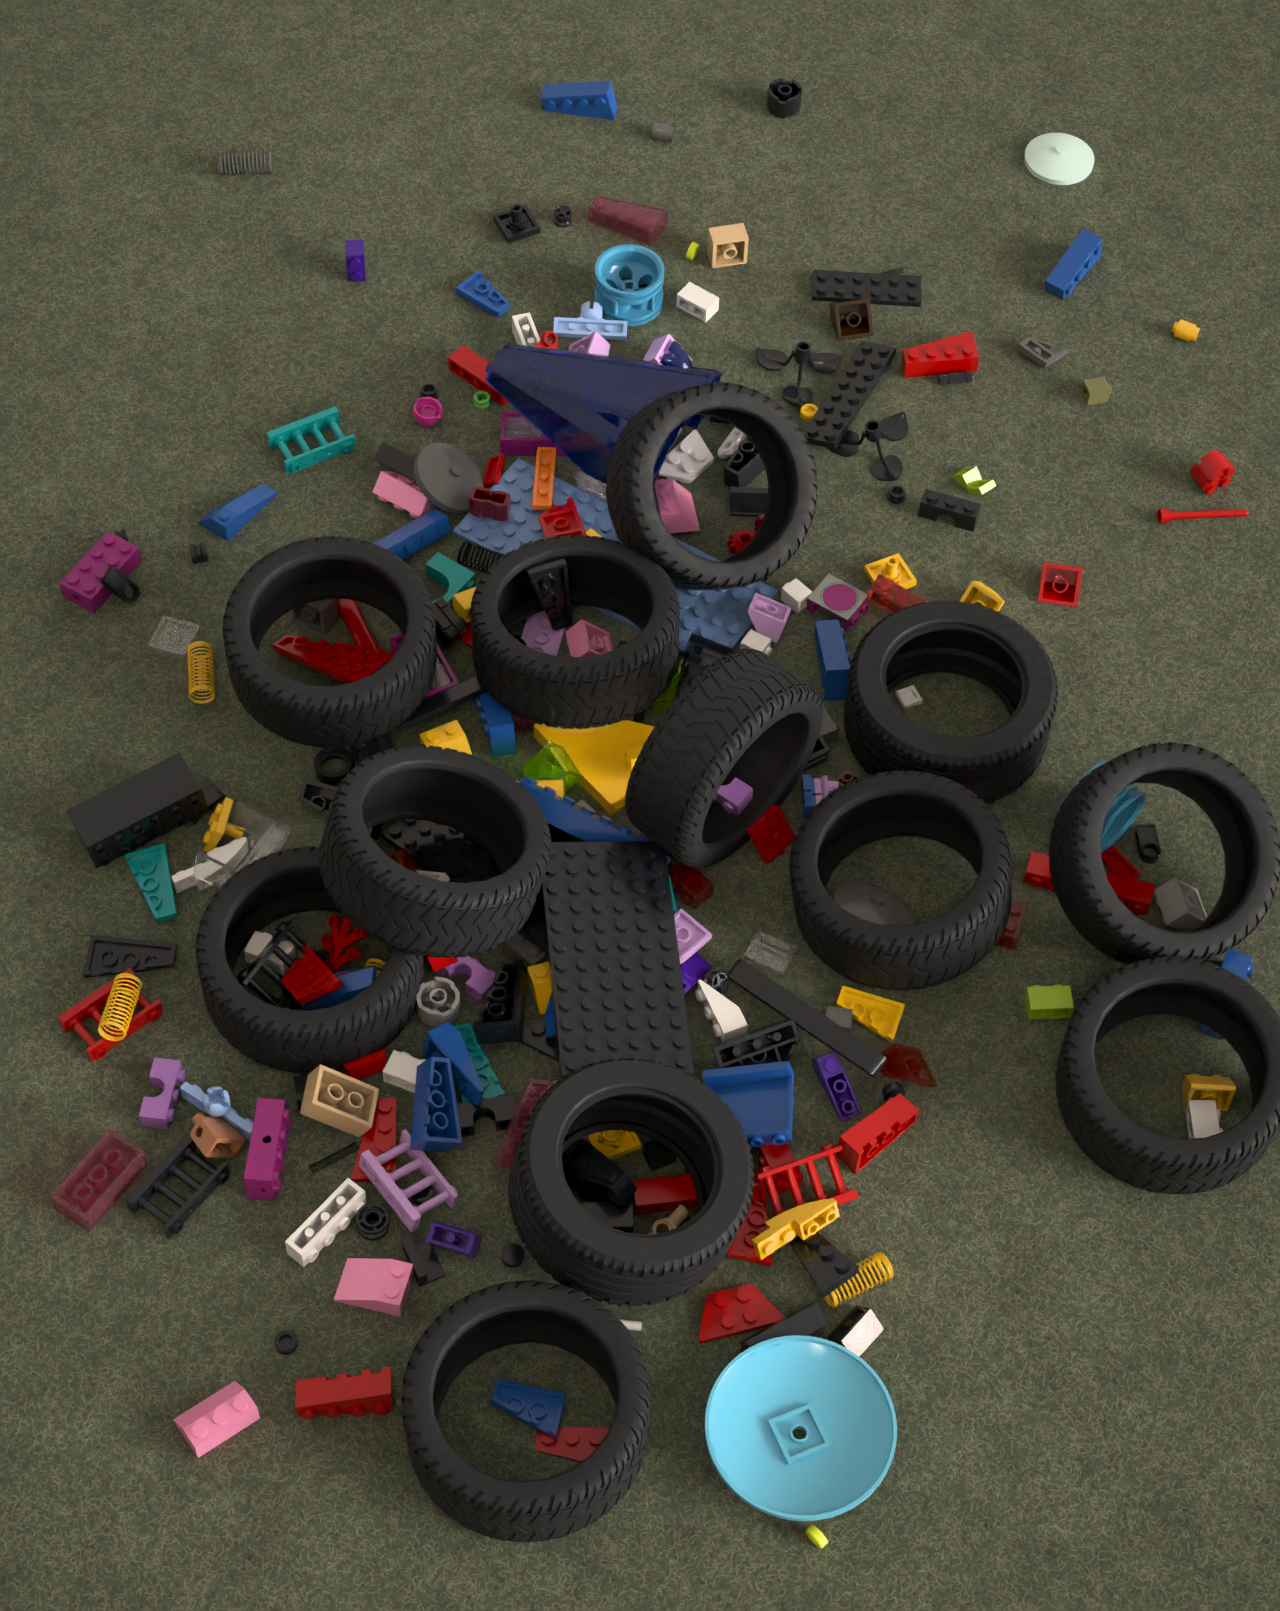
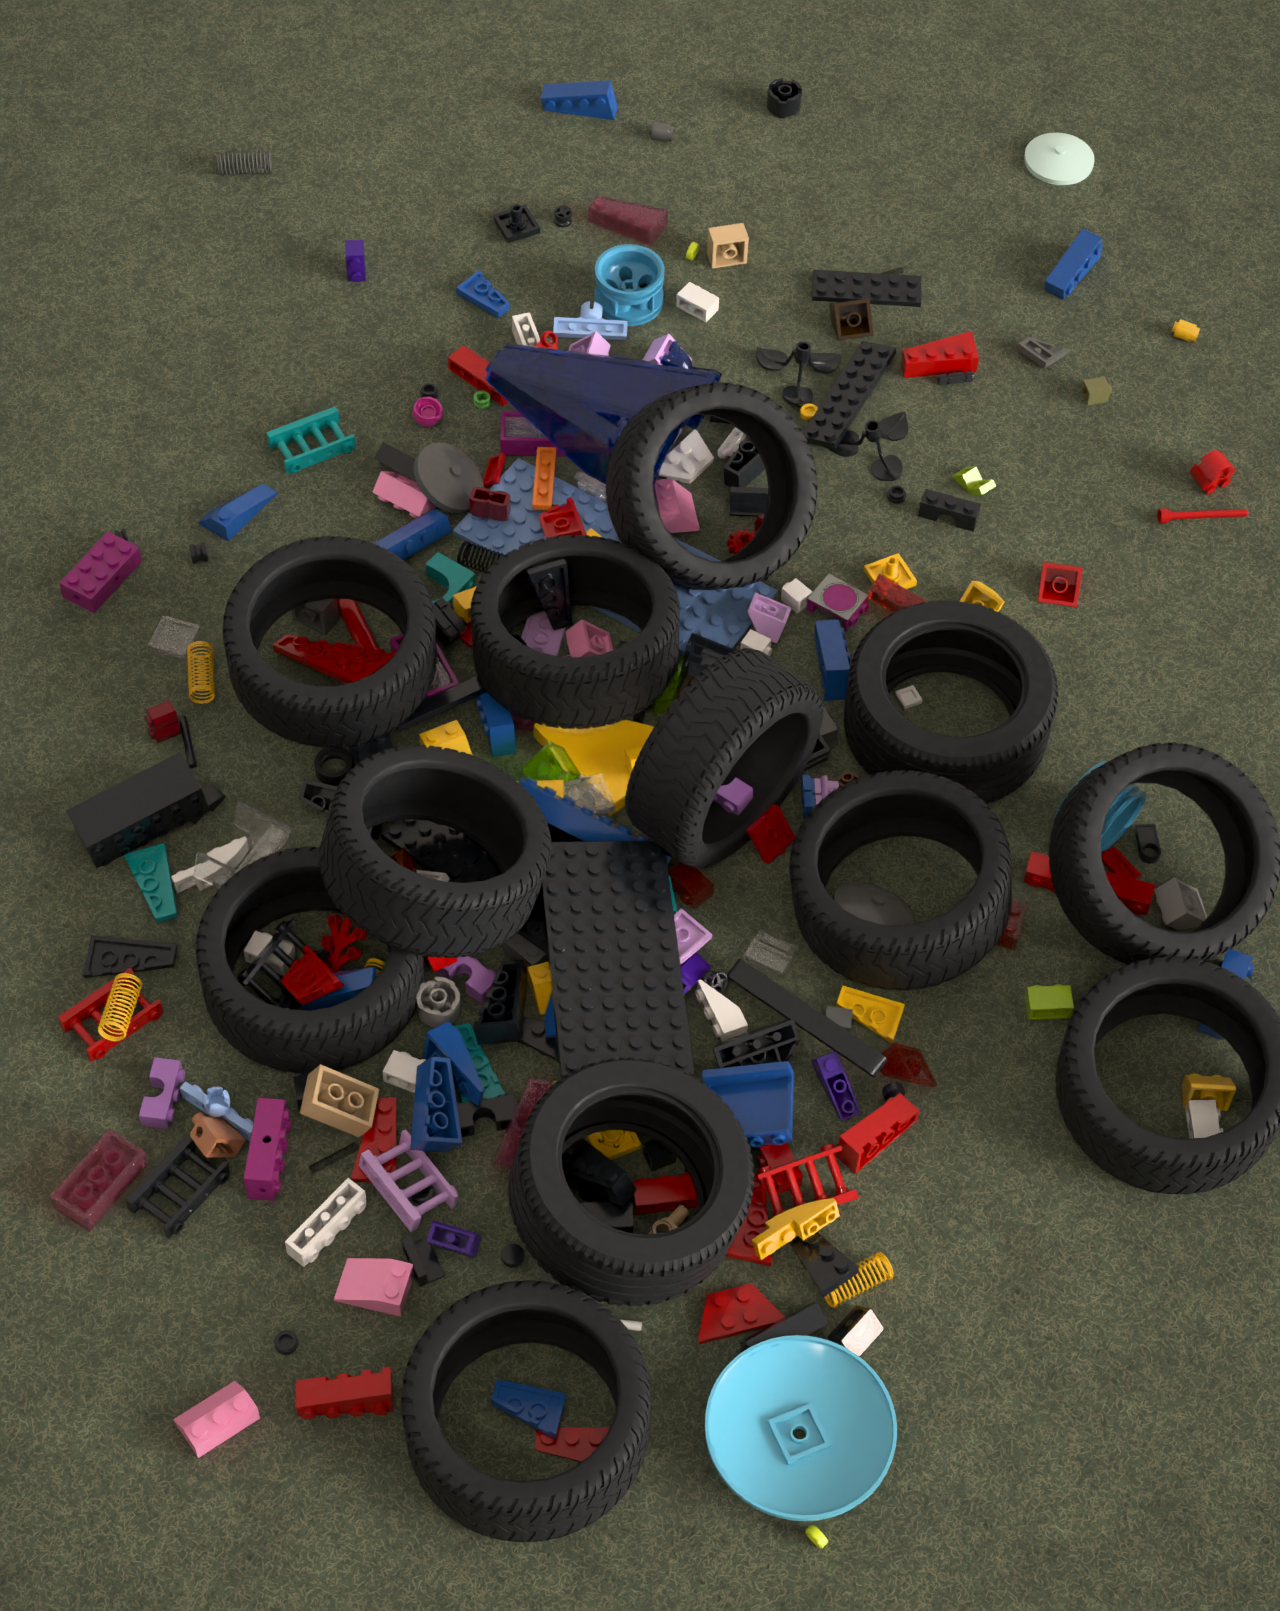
black piece [100,566,140,602] -> none
yellow plate [203,797,245,852] -> none
red tile [343,1049,388,1080] -> none
black wheel [356,1204,389,1241] -> none
none -> dark red brick [144,700,180,743]
none -> black bar [178,715,197,768]
none -> clear plate [564,773,615,815]

